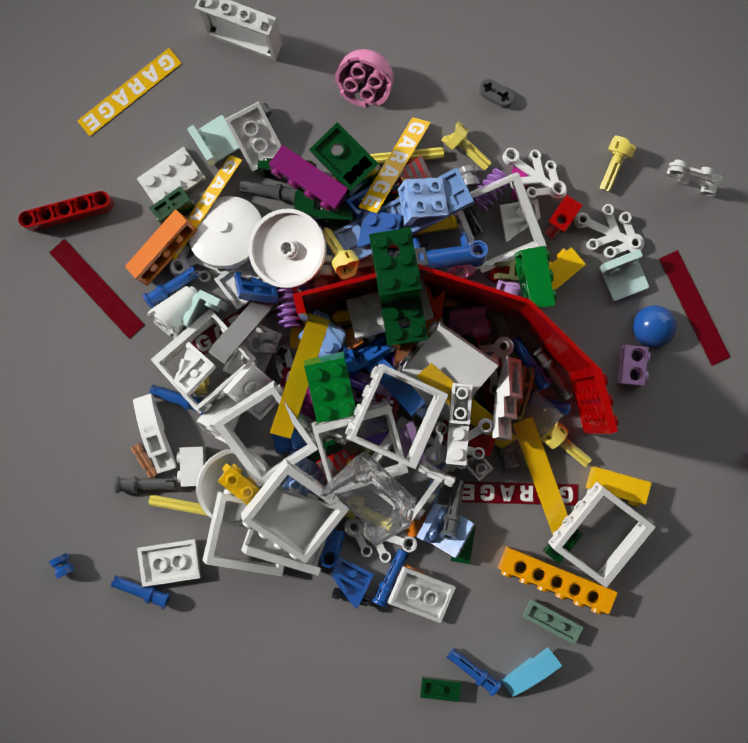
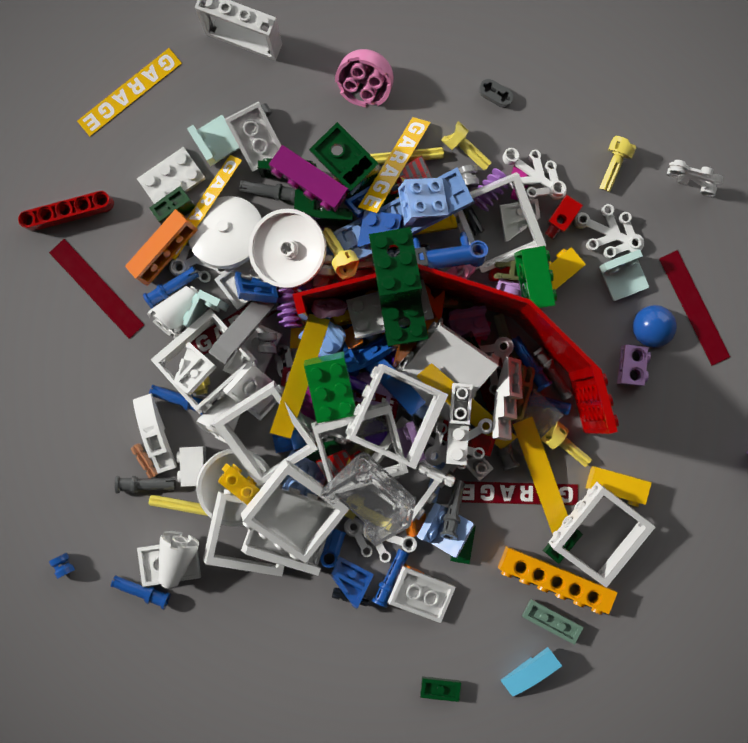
blue pin [446,648,502,697] -> none
none -> white cone [159,531,199,589]
none -> plate [311,298,347,319]

